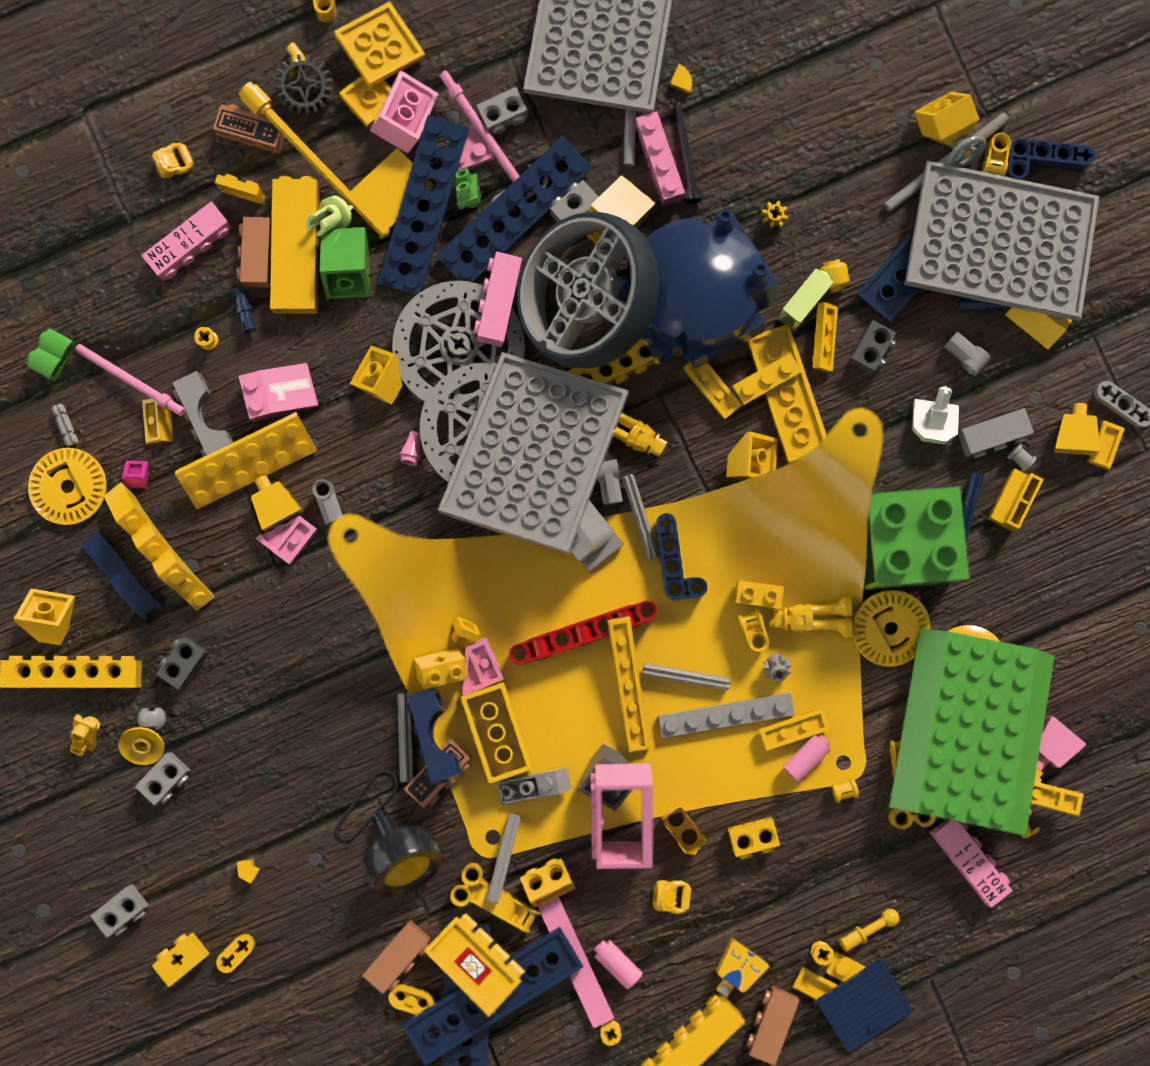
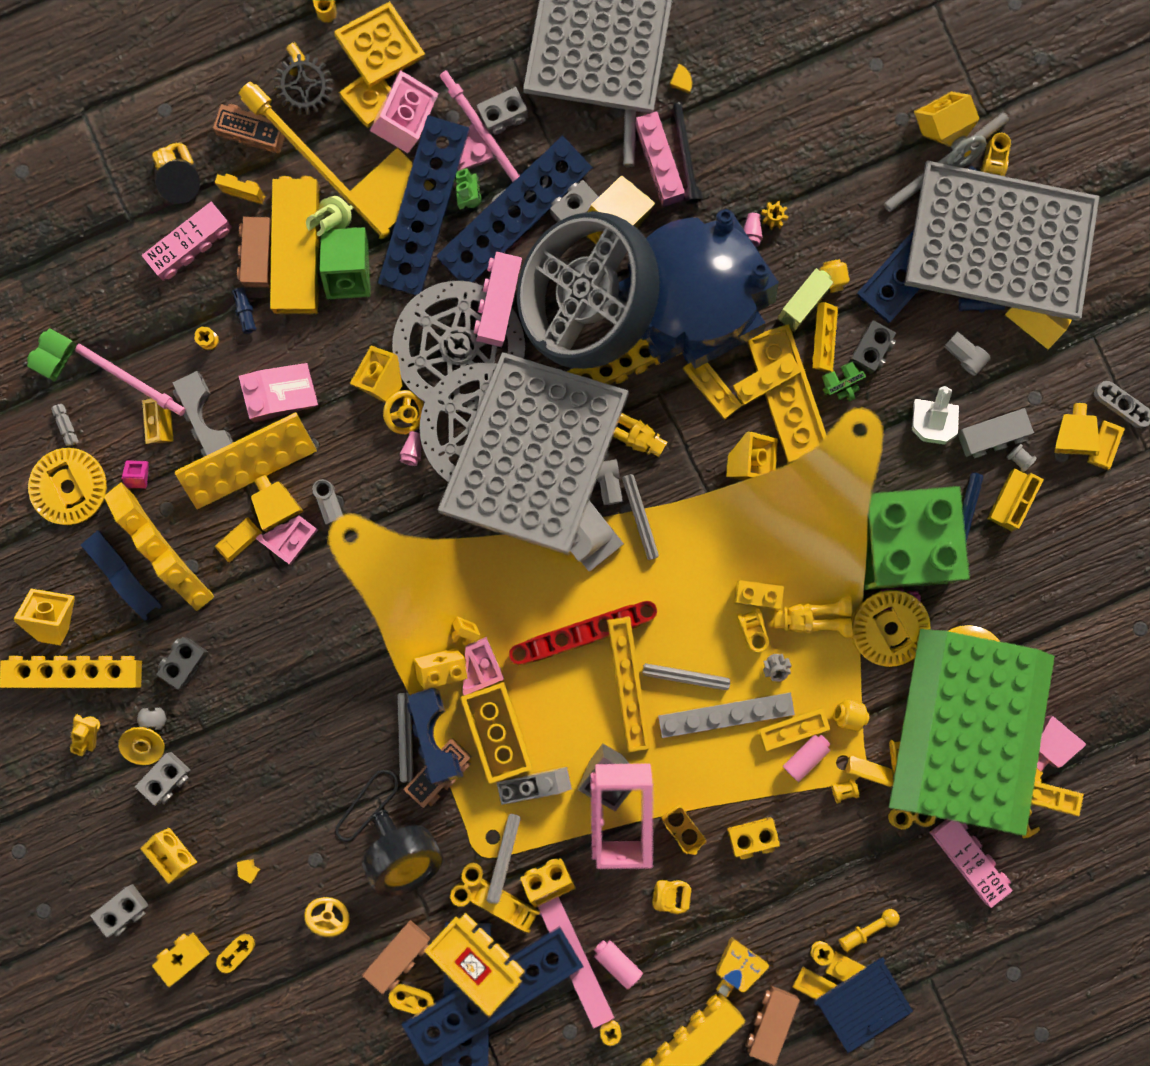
dark blue beam [655,513,708,600] -> none
dark blue beam [1005,138,1096,180] -> none
none -> yellow brick [141,828,197,884]
none -> black tile [156,159,201,204]
none -> yellow tile [214,517,262,563]
none -> yellow piece [304,897,350,937]
none -> yellow piece [383,391,425,434]
none -> bright pink cone [744,213,763,247]
none -> bright green hips [822,362,866,402]
none -> yellow head [834,700,869,731]
none -> yellow slope [845,756,893,787]

